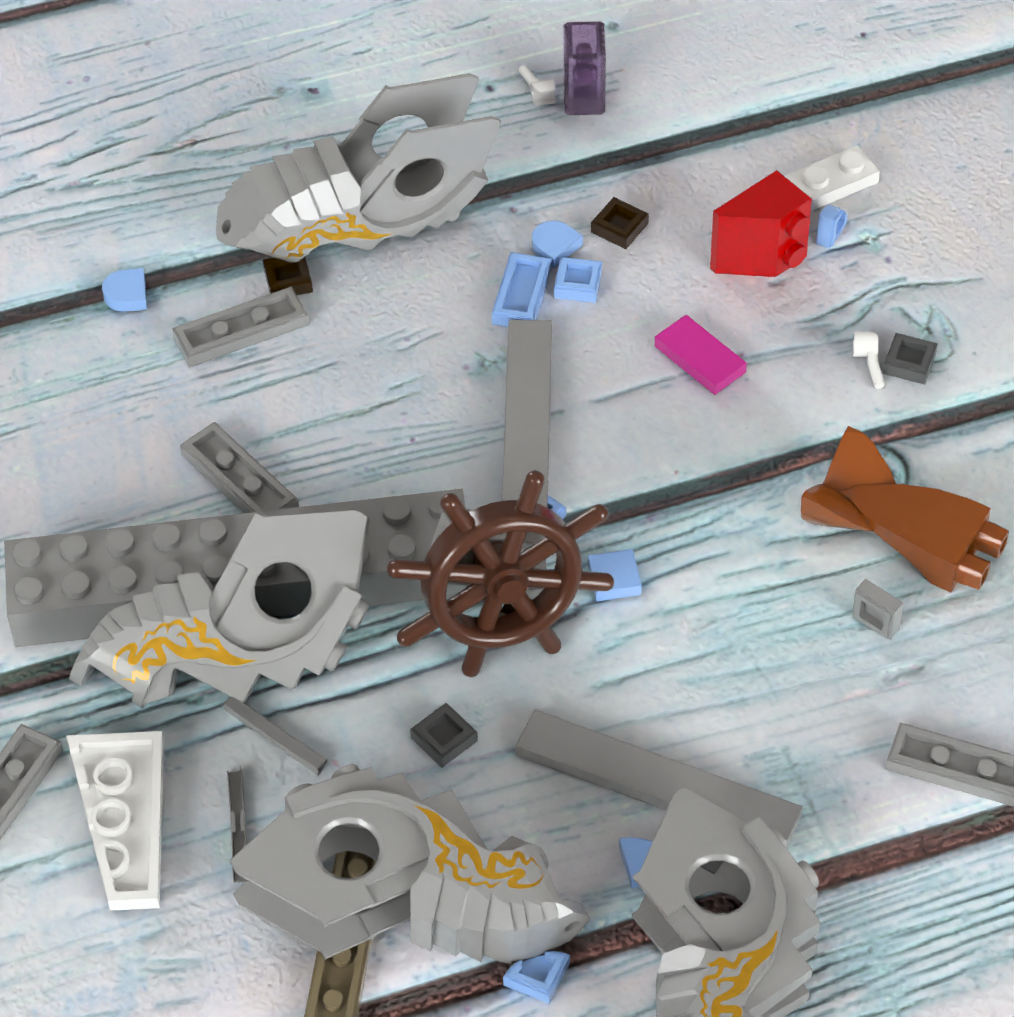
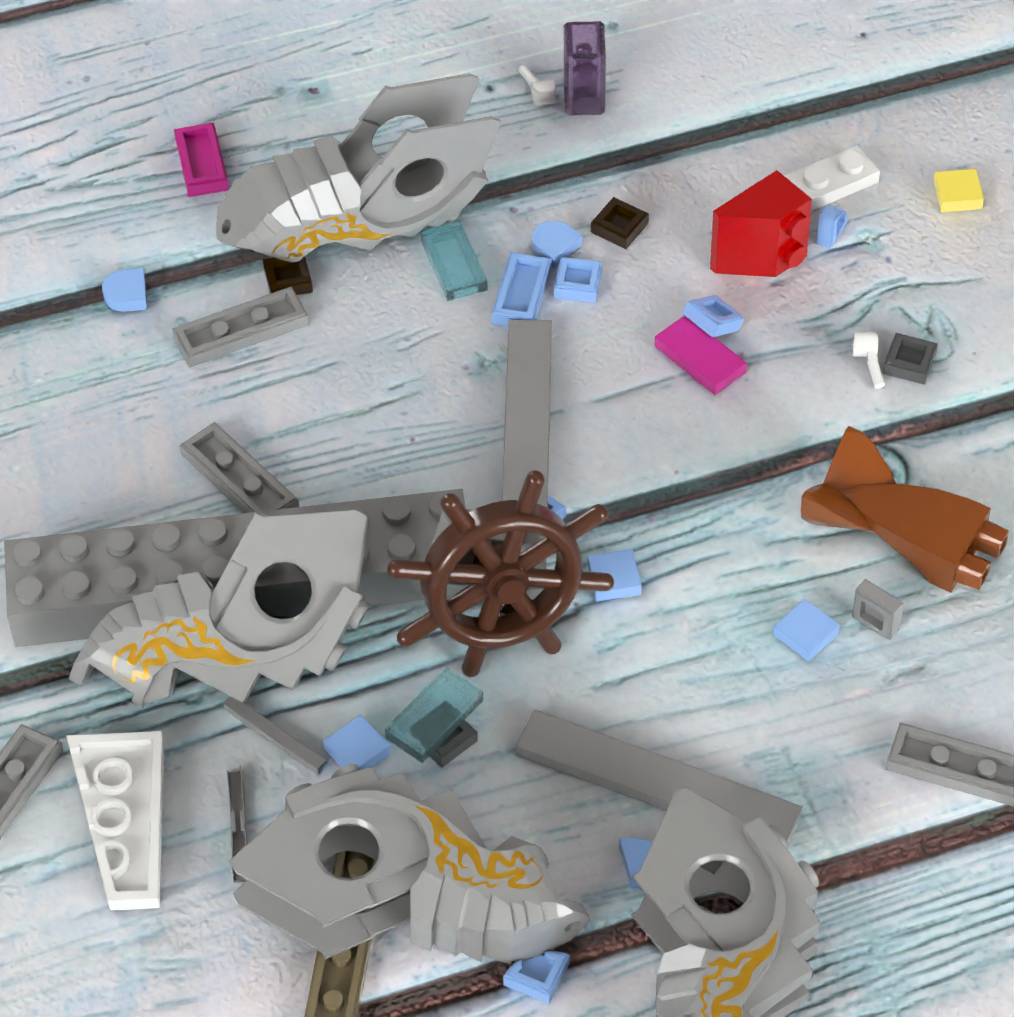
none -> dark pink tile [174,122,229,197]
none -> light blue tile [323,715,391,770]
none -> clear light blue tile [385,667,483,763]
none -> clear light blue tile [421,221,488,301]
none -> light blue tile [682,295,745,338]
none -> light blue tile [773,599,840,662]
none -> light yellow tile [934,169,984,212]

